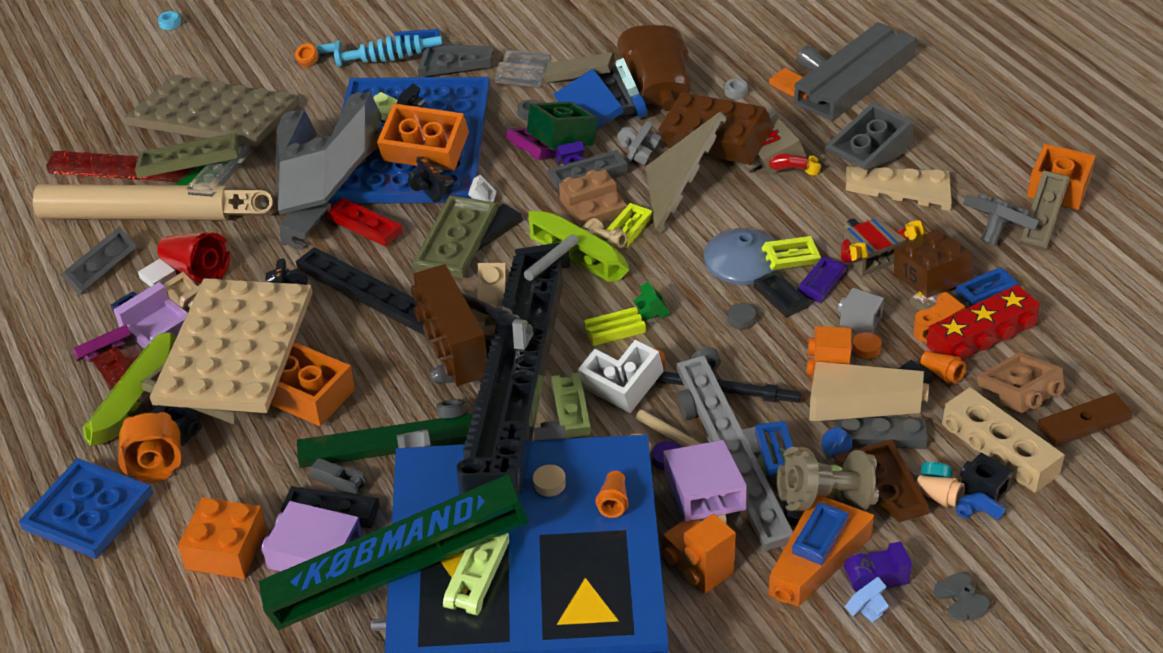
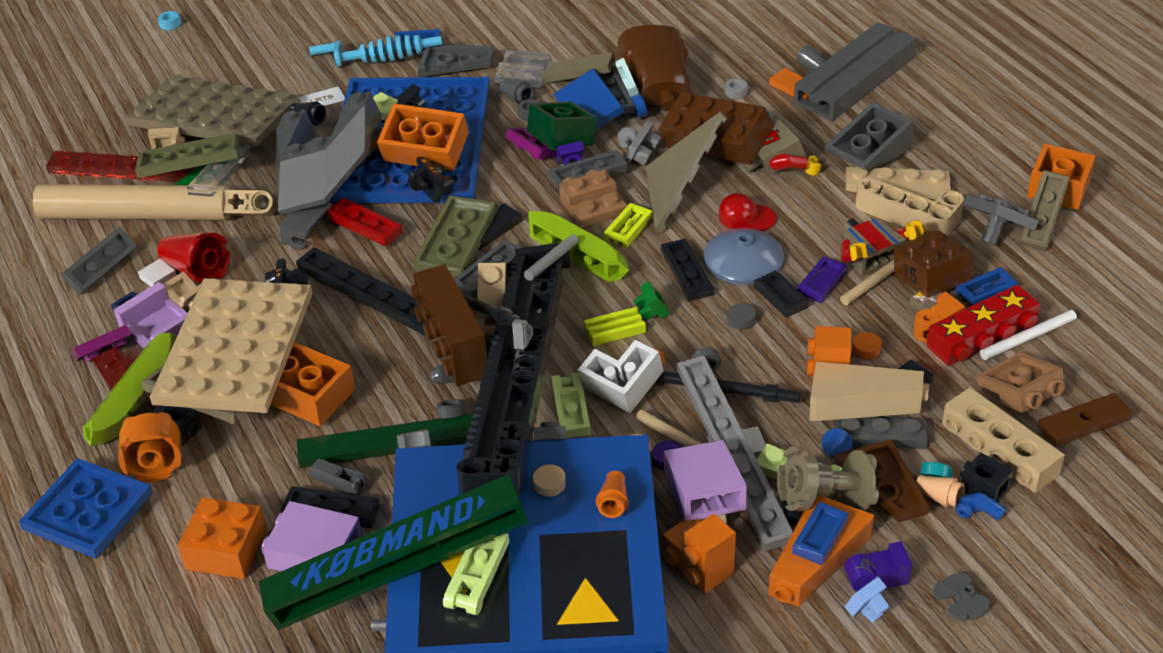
orange tile [295,43,319,67] -> none
white tile [468,175,497,202] -> none
tan bar [582,218,627,248] -> none
dark grey tile [676,389,697,420] -> none
blue tile [755,421,793,478] -> none
neon yellow tile [761,236,821,270] -> none
light grey brick [838,288,884,333] -> none
orange cone [920,351,966,384] -> none
none -> tan bracket [148,127,186,149]
none -> black cone [290,101,326,125]
none -> white sticker [299,87,345,106]
none -> dark grey plate [454,239,521,298]
none -> dark grey cone [500,80,534,104]
none -> black tile [661,238,714,302]
none -> red cap [719,193,776,231]
none -> tan bar [840,259,894,306]
none -> tan beam [855,178,964,236]
none -> white bar [980,310,1077,360]

